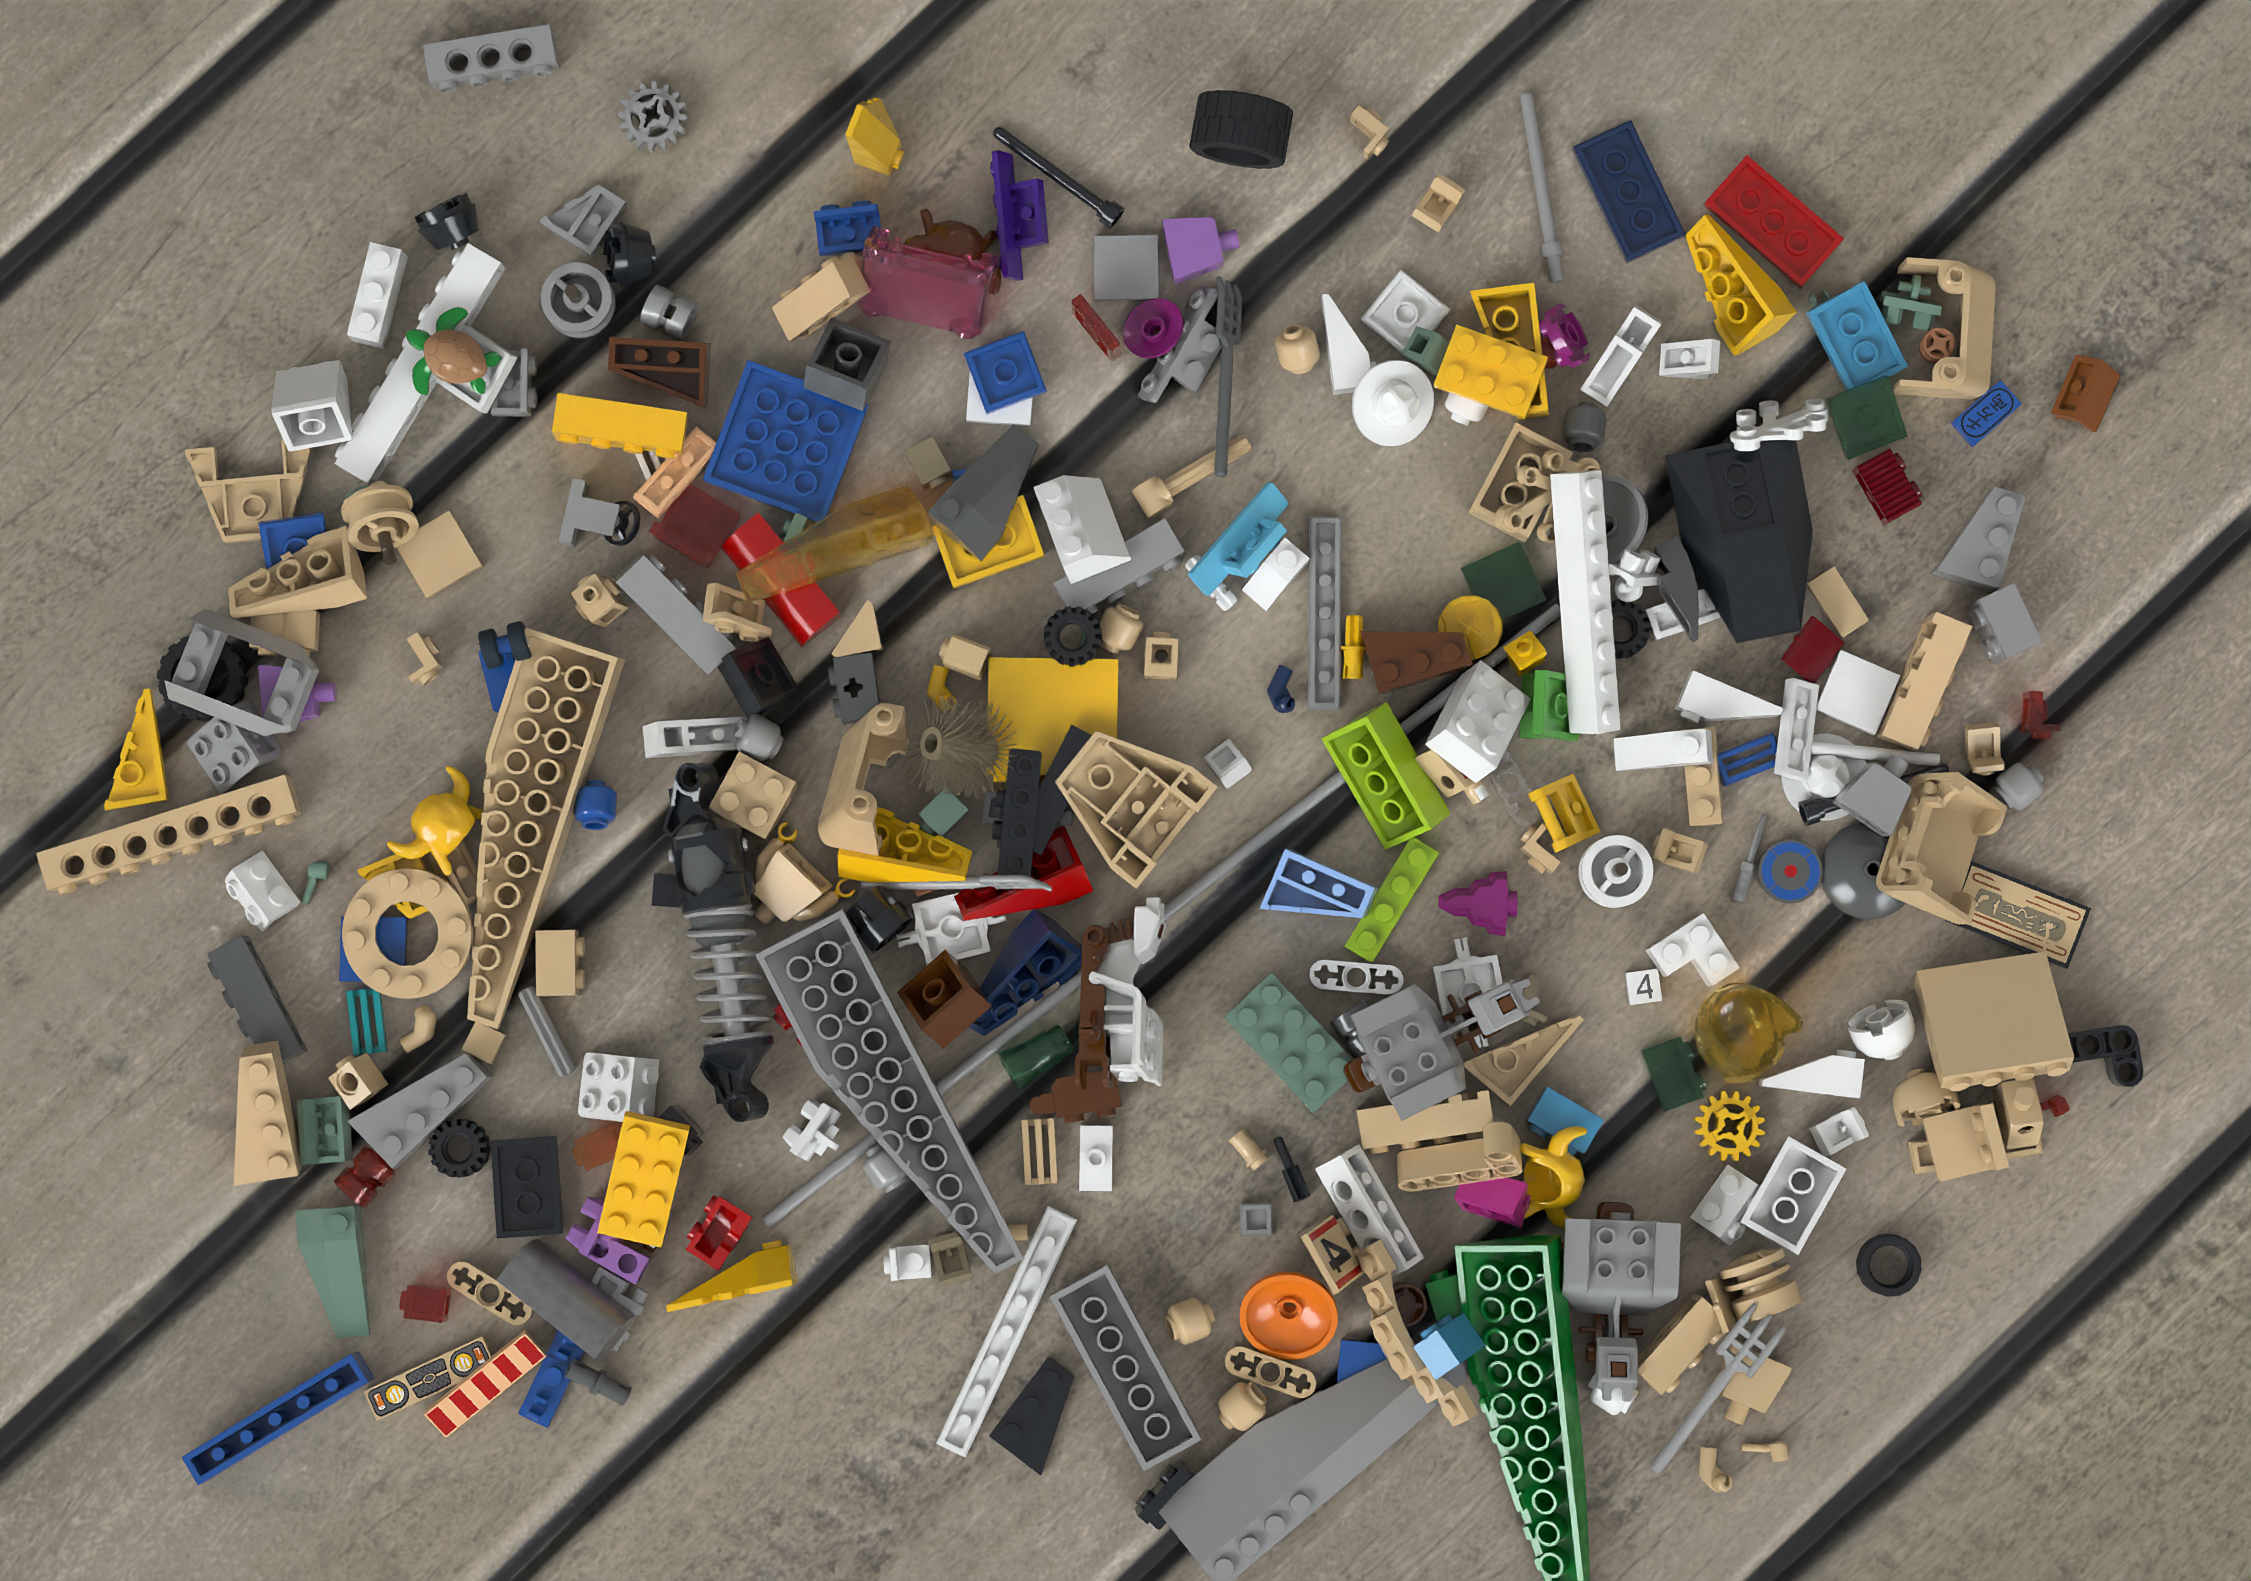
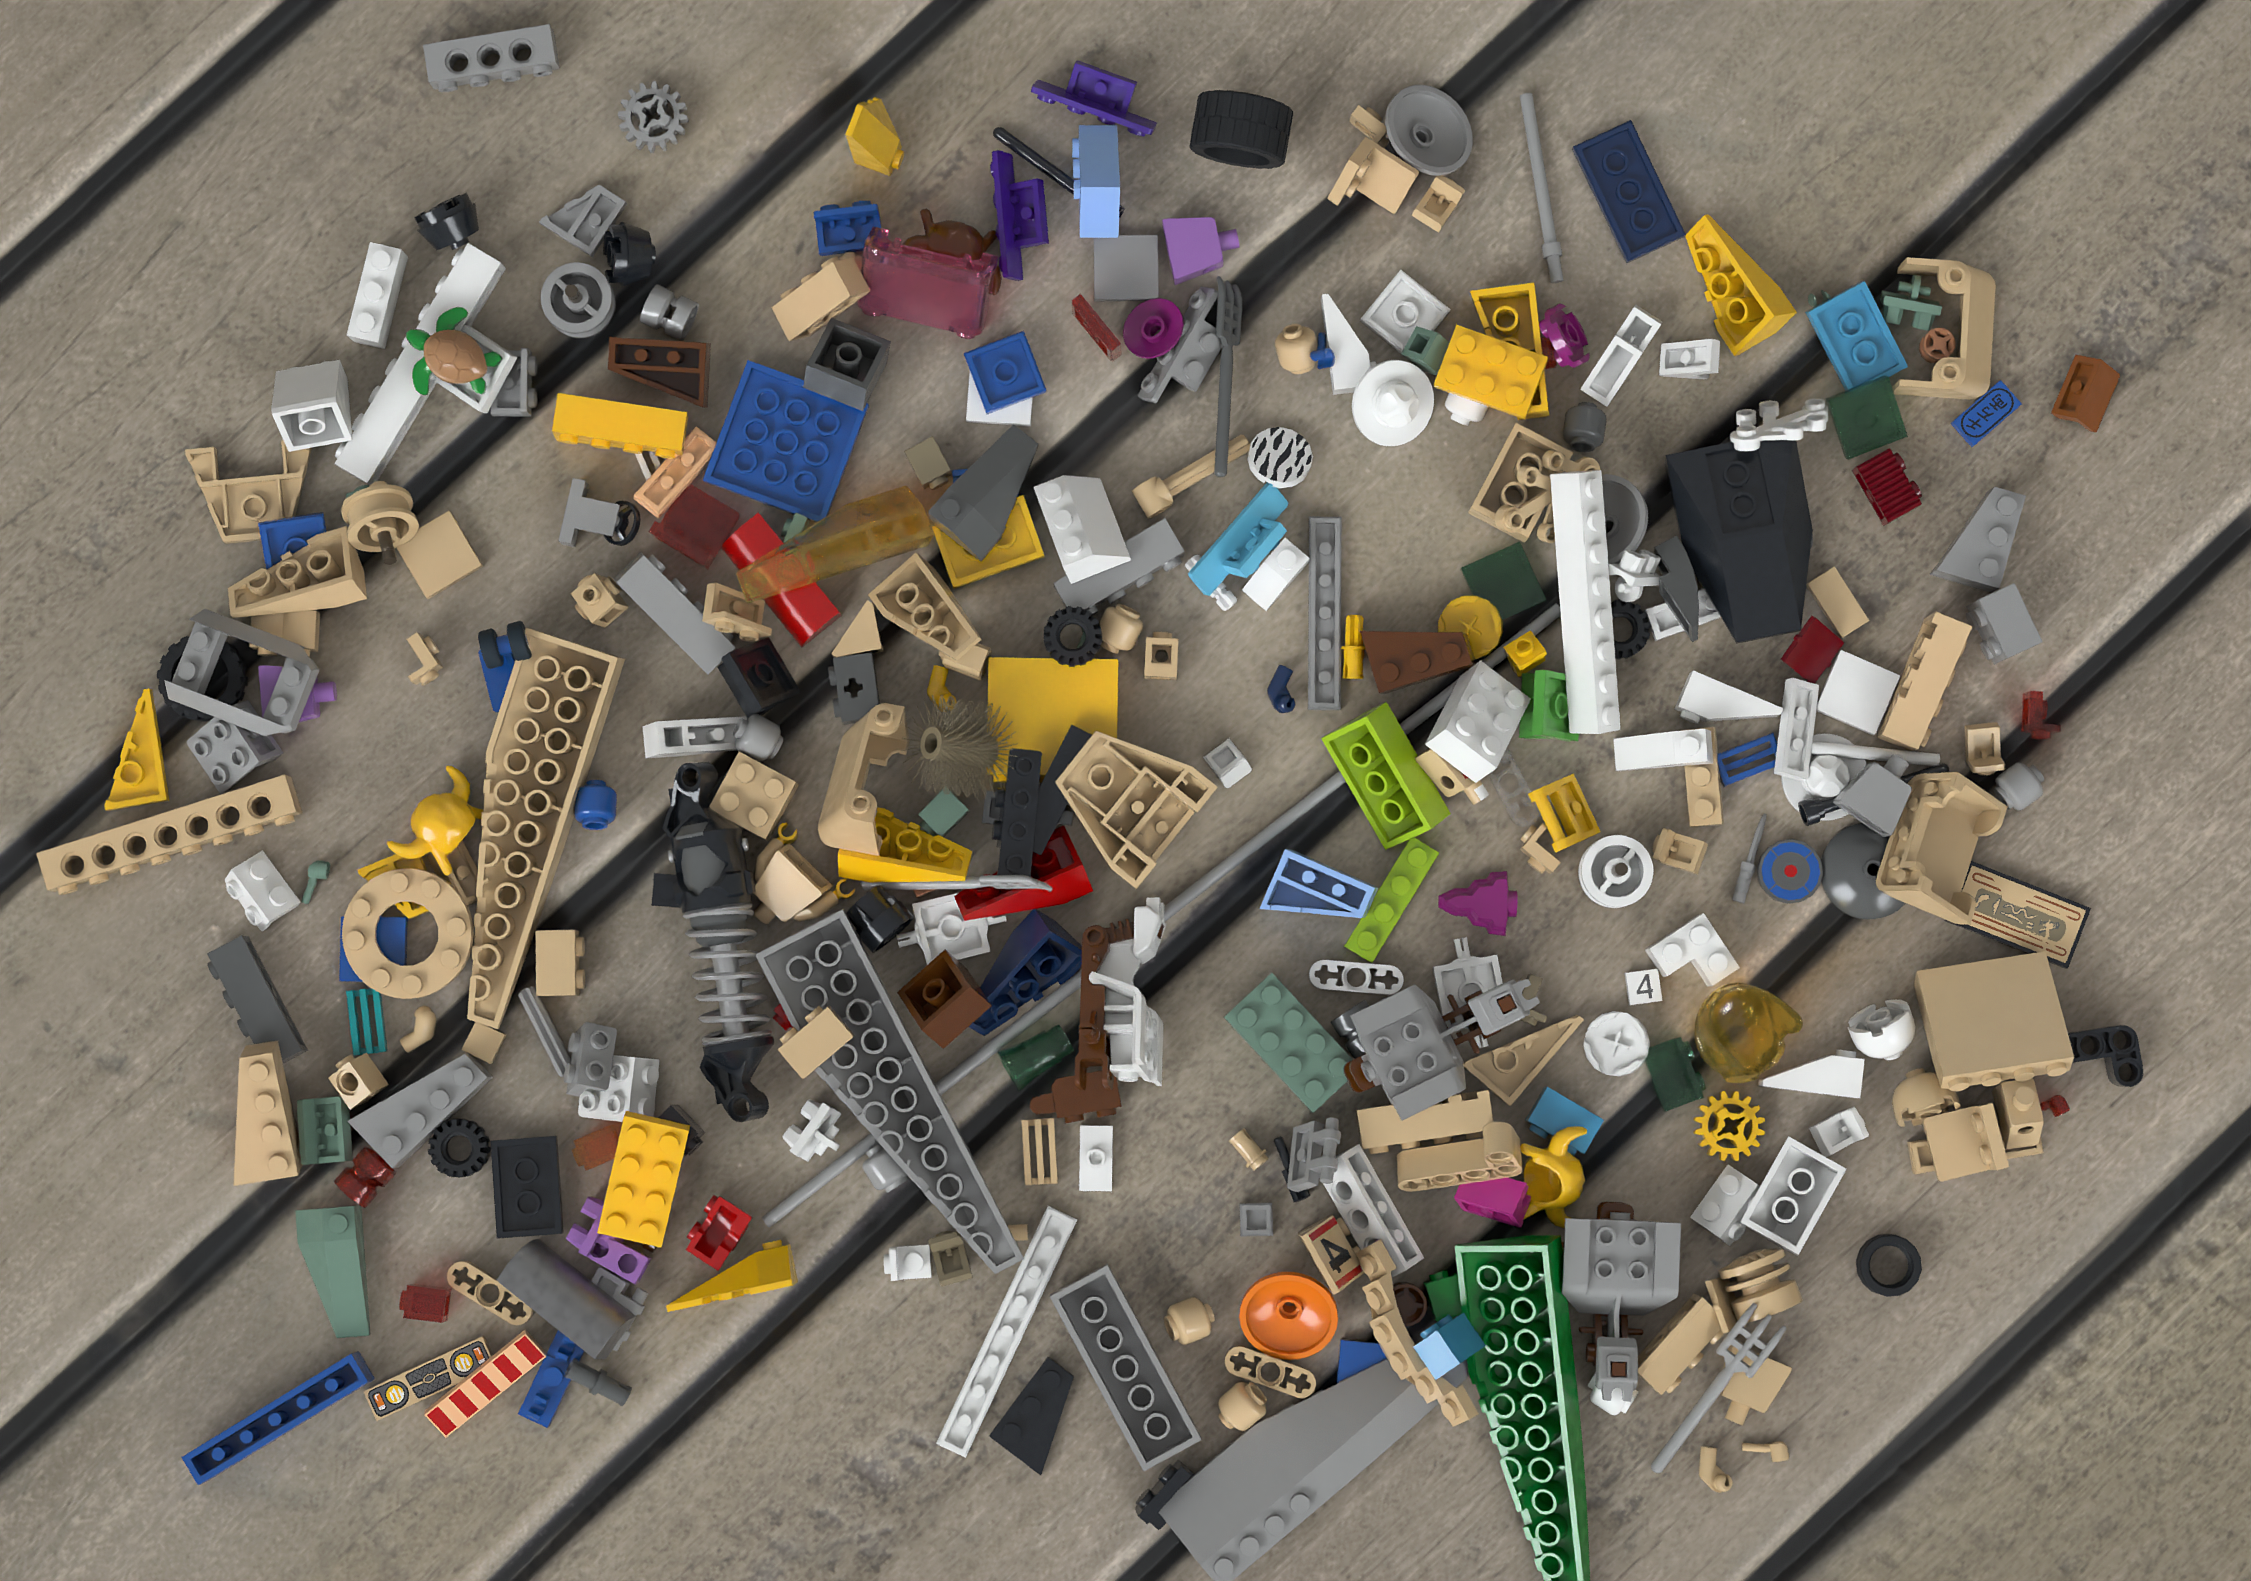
red plate [1703,155,1844,289] -> none
none -> light grey bracket [564,1022,617,1097]
none -> tan brick [777,1005,855,1079]
none -> tan wedge [868,553,982,661]
none -> dark purple bracket [1031,60,1157,136]
none -> light blue wedge [1072,125,1120,238]
none -> white tile [1247,427,1313,488]
none -> light grey plate [1287,1118,1341,1192]
none -> blue hand [1310,332,1335,369]
none -> tan bracket [1327,137,1419,214]
none -> light grey dish [1385,85,1473,176]
none -> white tile [1584,1011,1650,1077]

